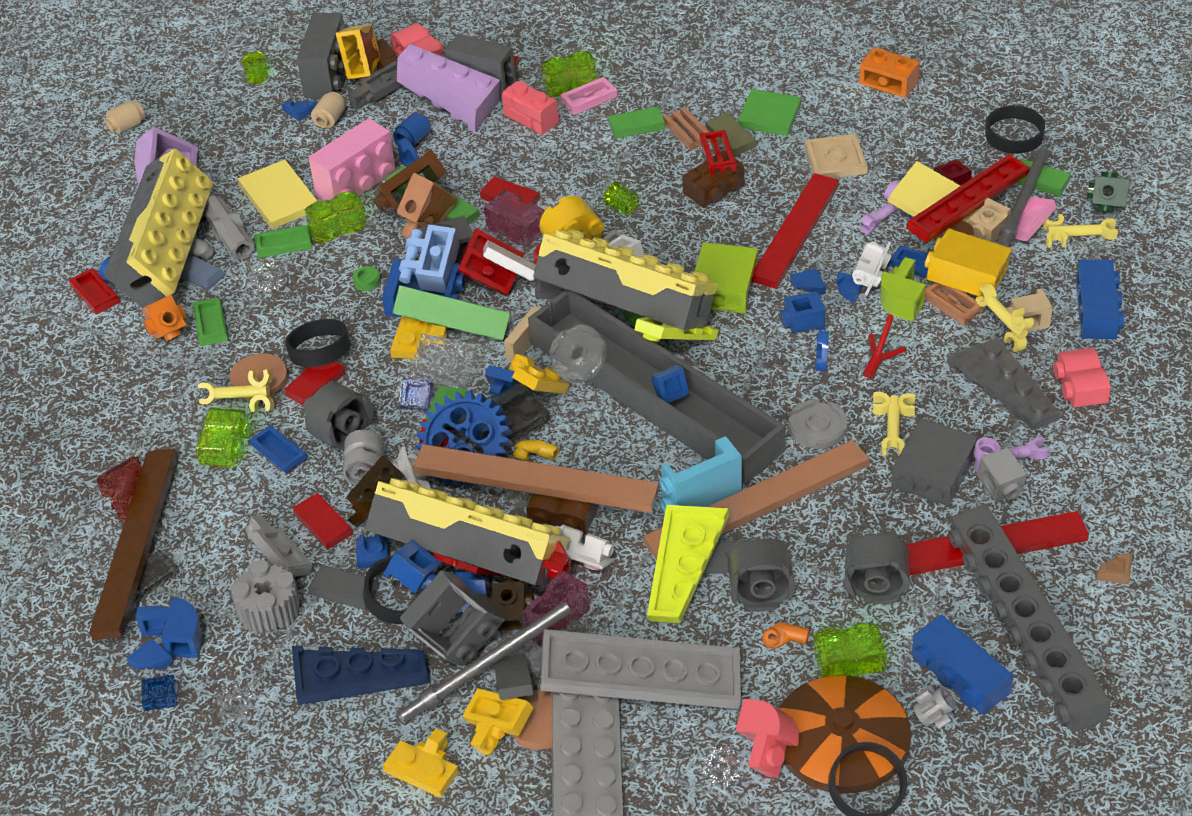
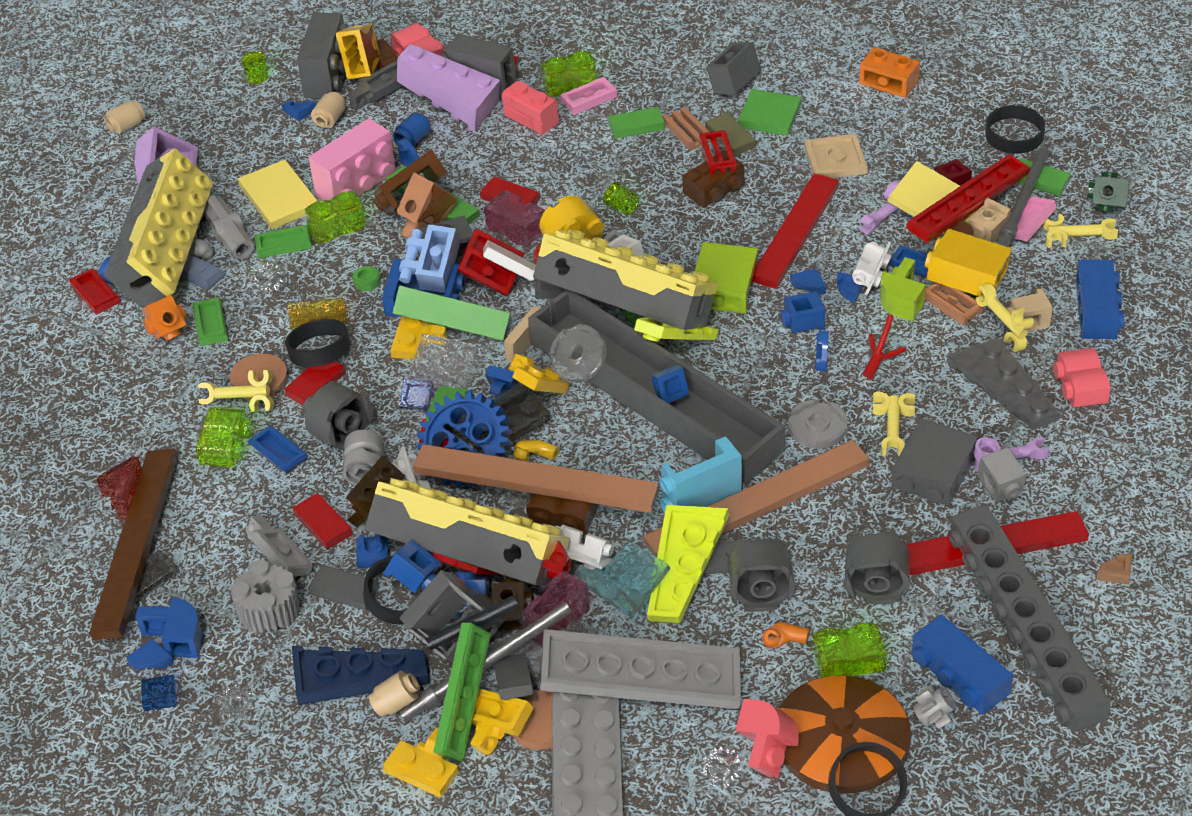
none -> clear yellow hinge [287,298,347,330]
none -> tan brick [369,671,420,717]
none -> black bar [426,595,520,650]
none -> bright green tile [433,623,491,762]
none -> clear light blue bracket [574,541,670,618]
none -> dark grey brick [706,42,761,96]

